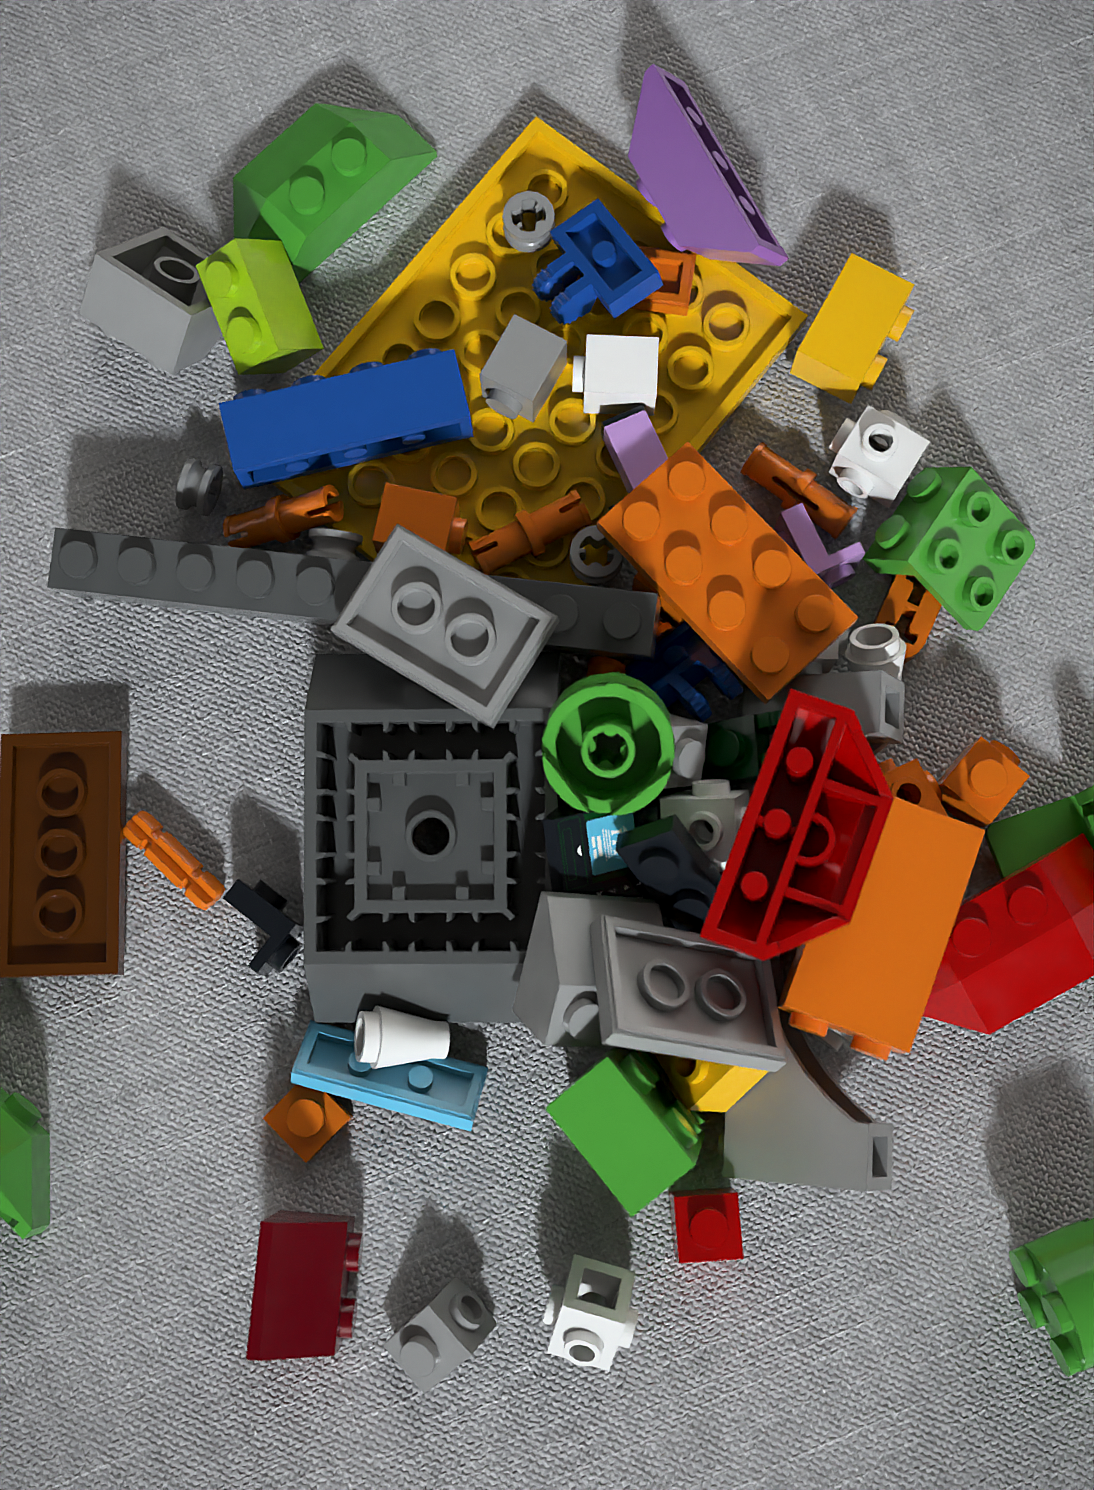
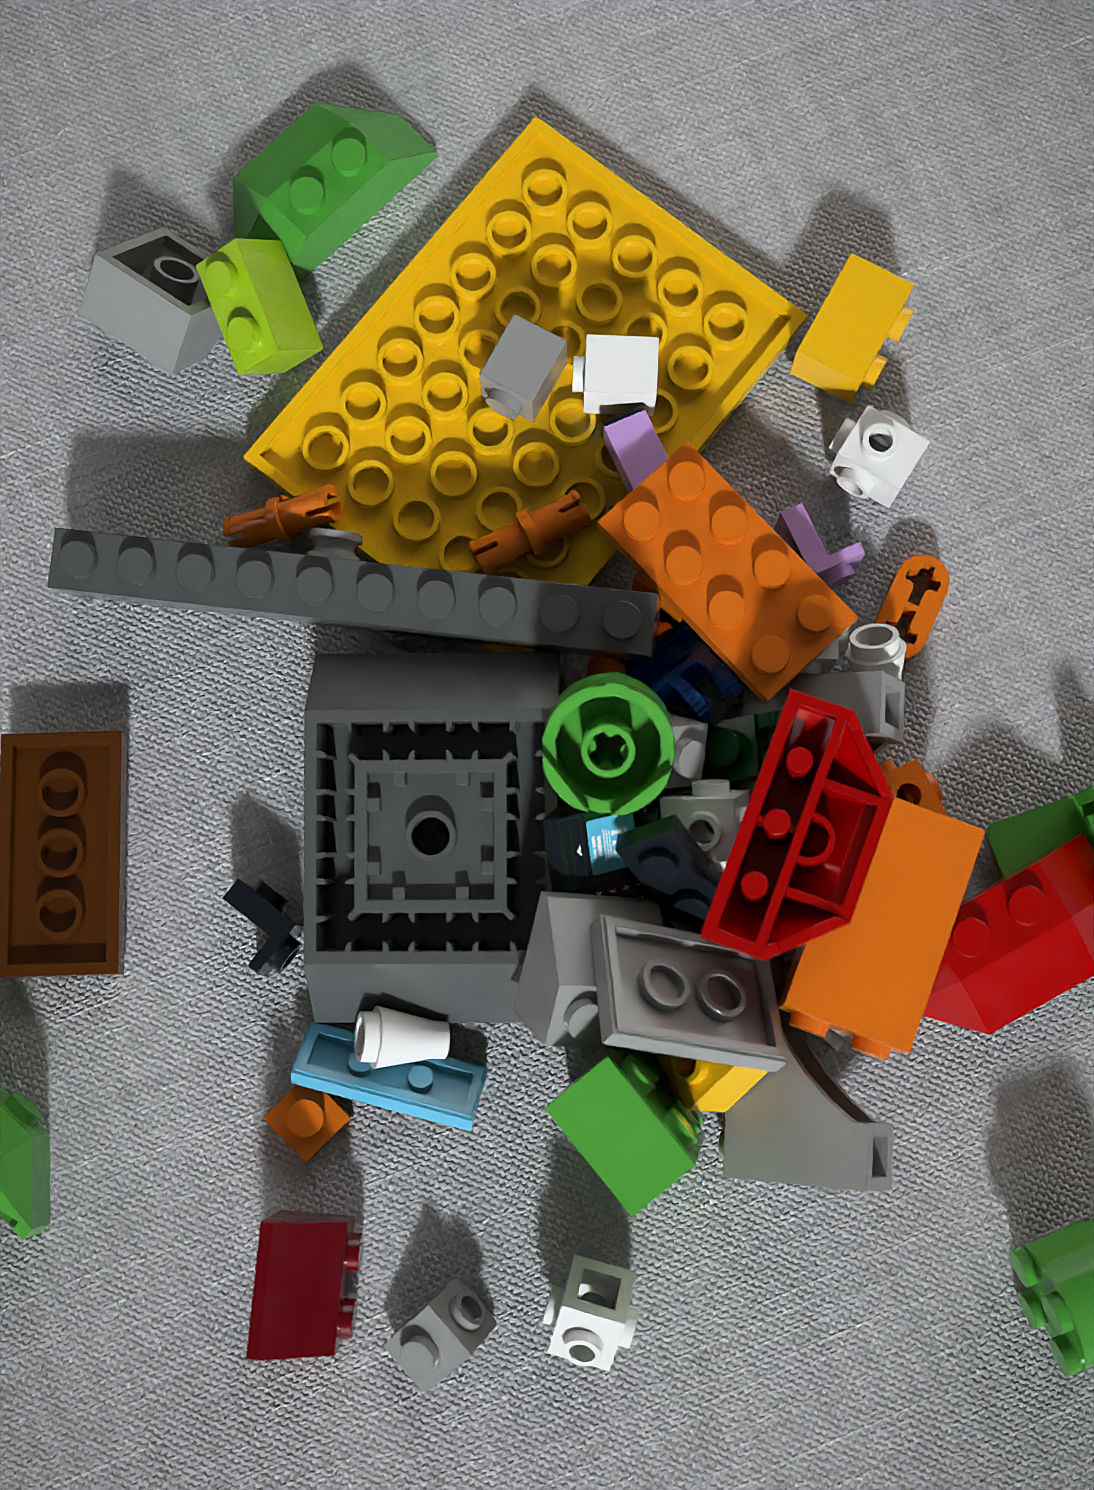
orange axle [123,810,225,910] -> none
light grey bush [175,458,223,516] -> none
blue brick [219,348,474,490] -> none
light grey tile [330,524,560,729] -> none
orange brick [372,483,468,555] -> none
light grey bush [502,191,555,253] -> none
blue hinge [532,199,663,325] -> none
light grey bush [570,525,623,585] -> none
medium lavender wedge [628,64,789,266] -> none
orange tile [631,246,696,316] -> none
red brick [669,1187,744,1264] -> none
orange pin [740,442,858,540] -> none
bright green bracket [862,466,1035,631] -> none
orange brick [937,736,1030,828] -> none

